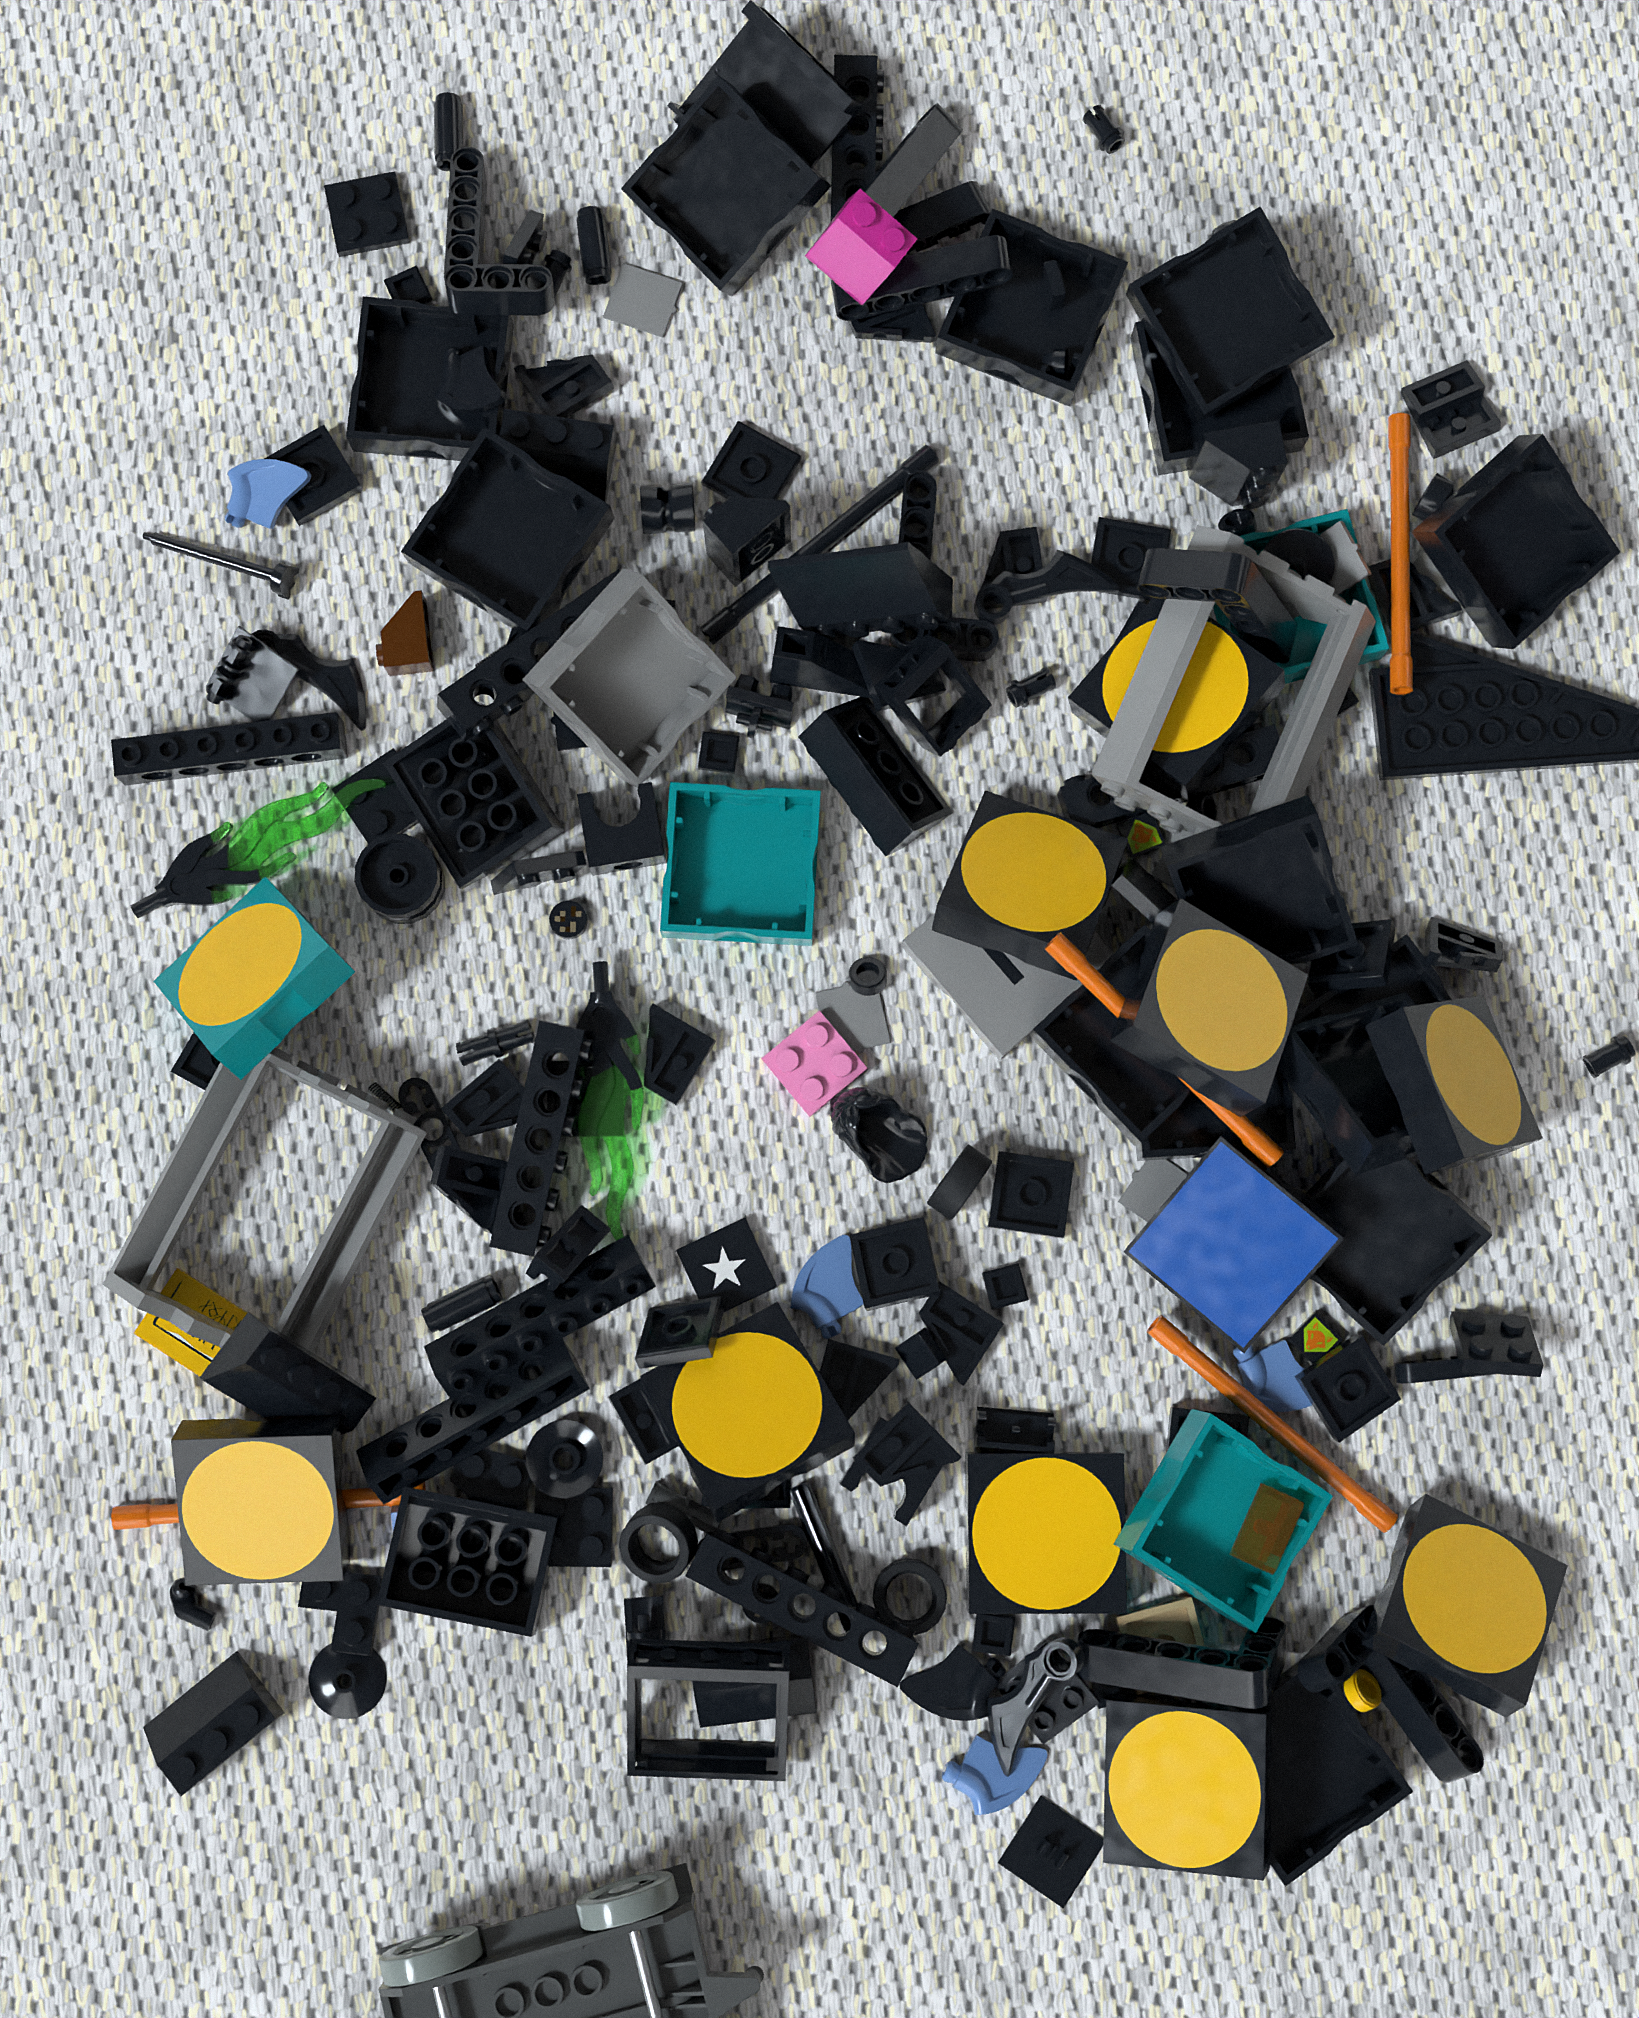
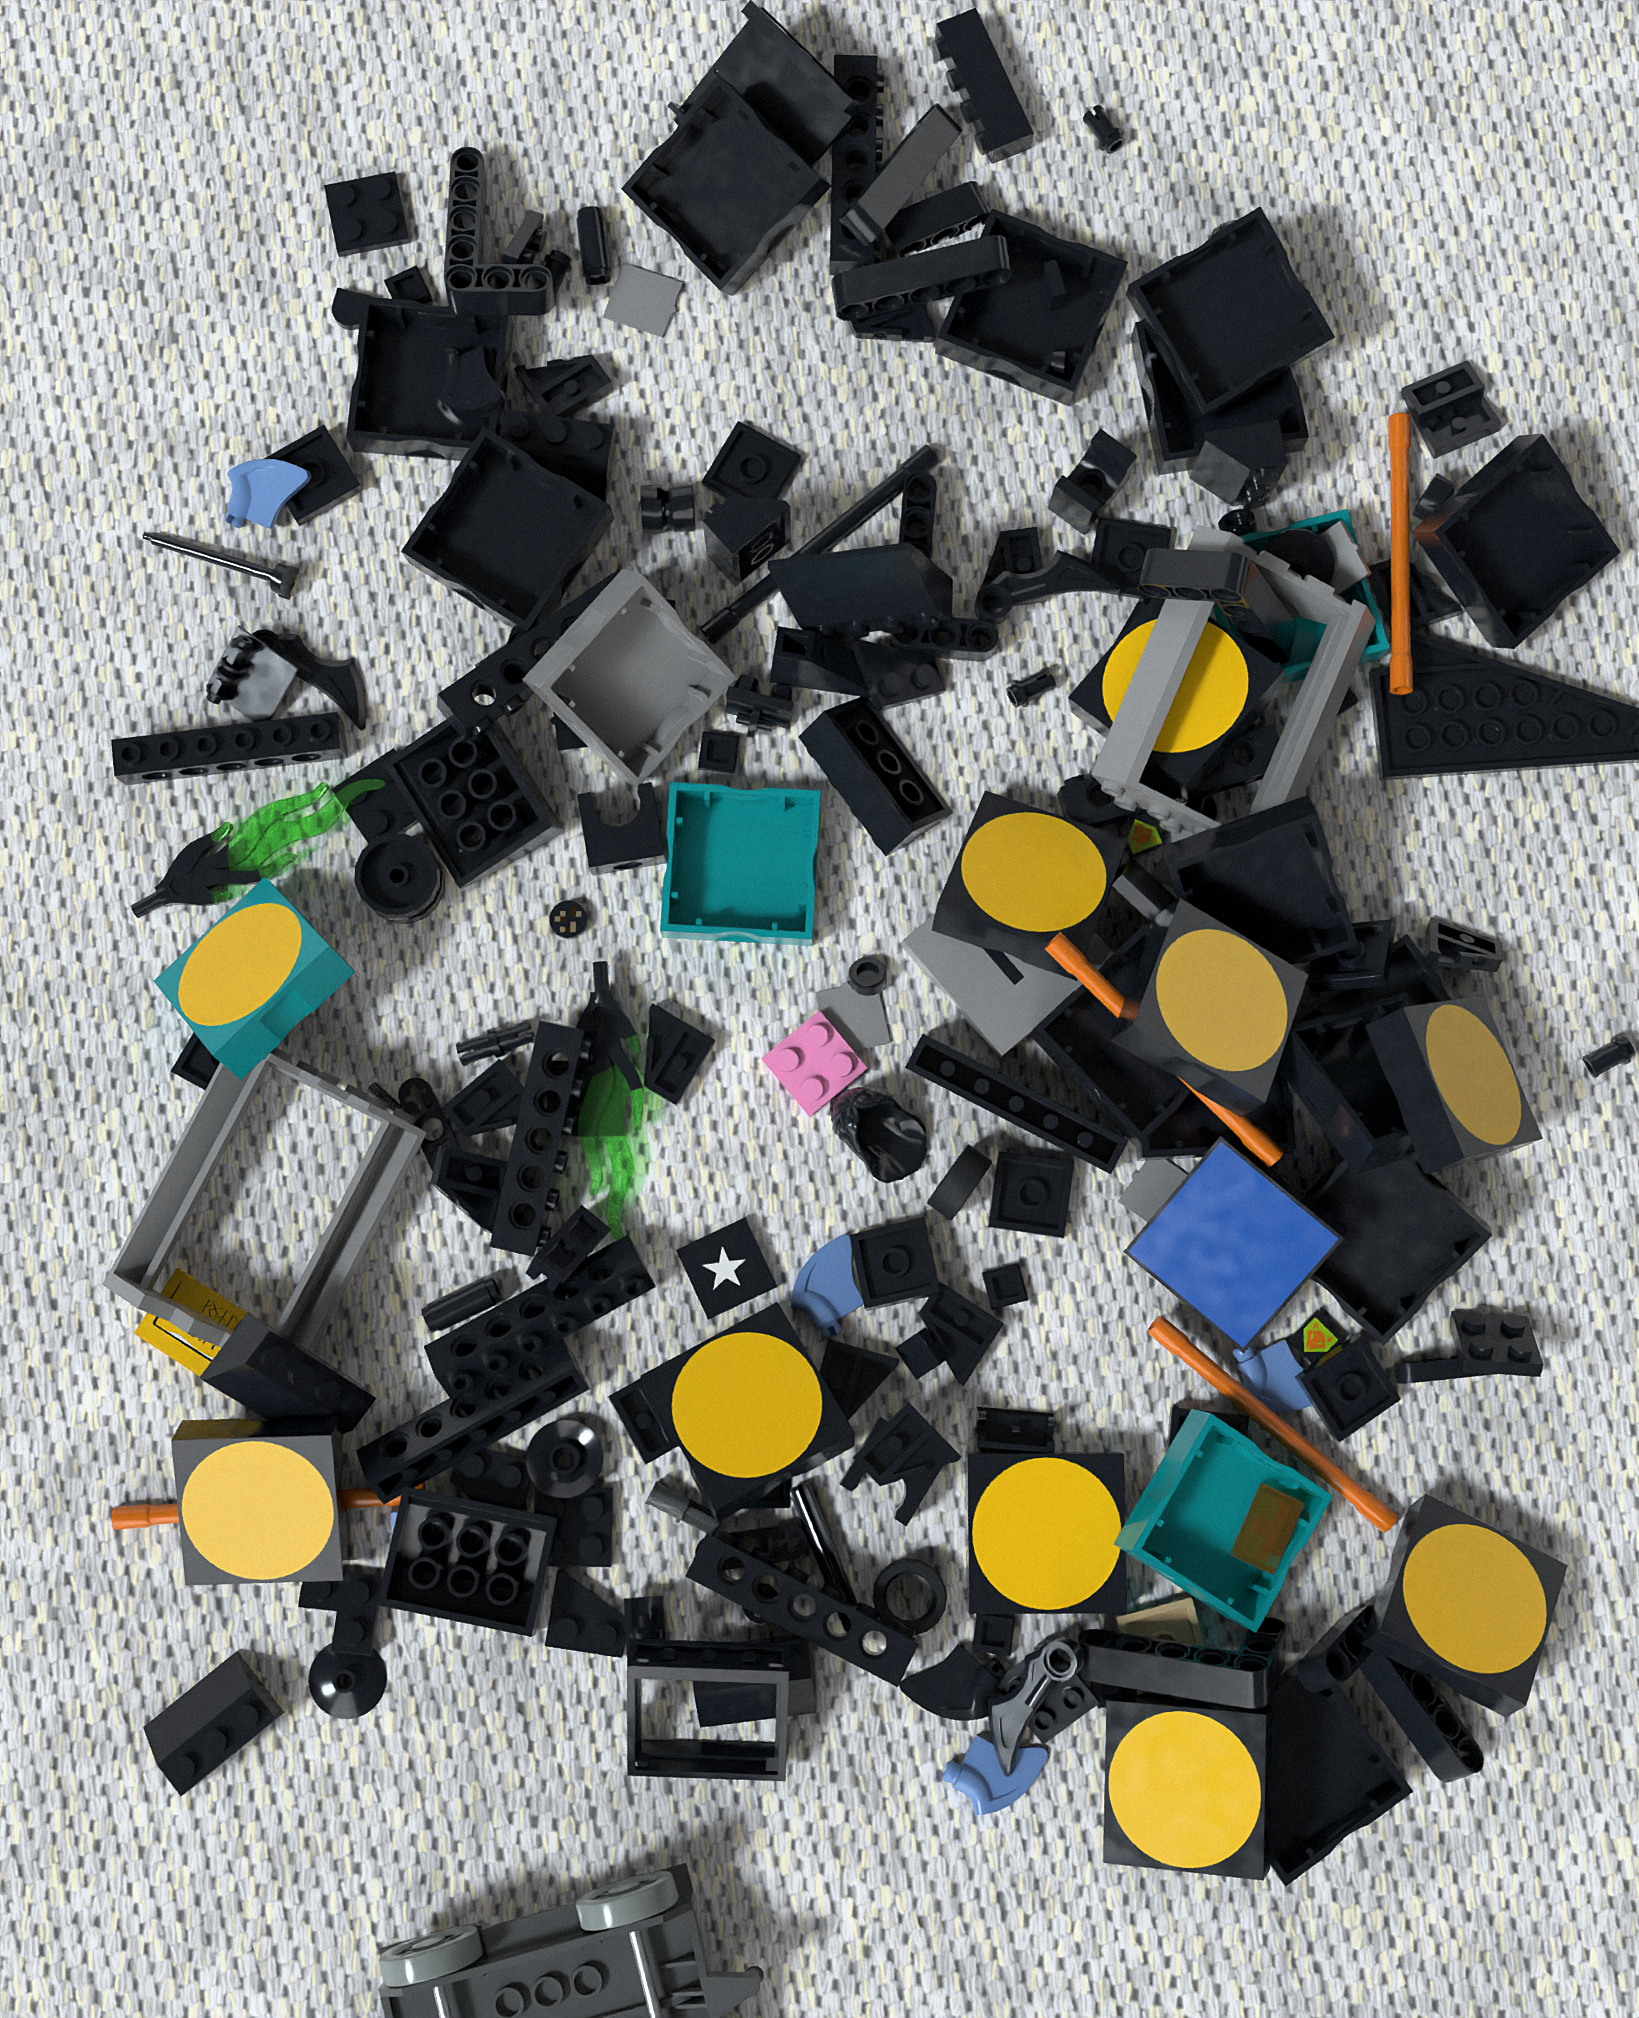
black arm [170,1578,217,1631] -> none
reddish brown slope [376,590,434,676] -> none
black piece [434,92,464,171] -> none
black wing [490,850,587,895] -> none
black tyre [619,1503,698,1584] -> none
black tile [635,1296,725,1369] -> none
slope [805,189,917,305] -> none
black window [874,634,992,757] -> none
black piece [997,1795,1103,1908] -> none
yellow tile [1343,1669,1382,1712] -> none
none -> black tile [332,287,372,330]
none -> black wing [545,1569,626,1658]
none -> black brick [905,1033,1129,1174]
none -> black brick [932,8,1034,164]
none -> black piece [1048,428,1137,536]

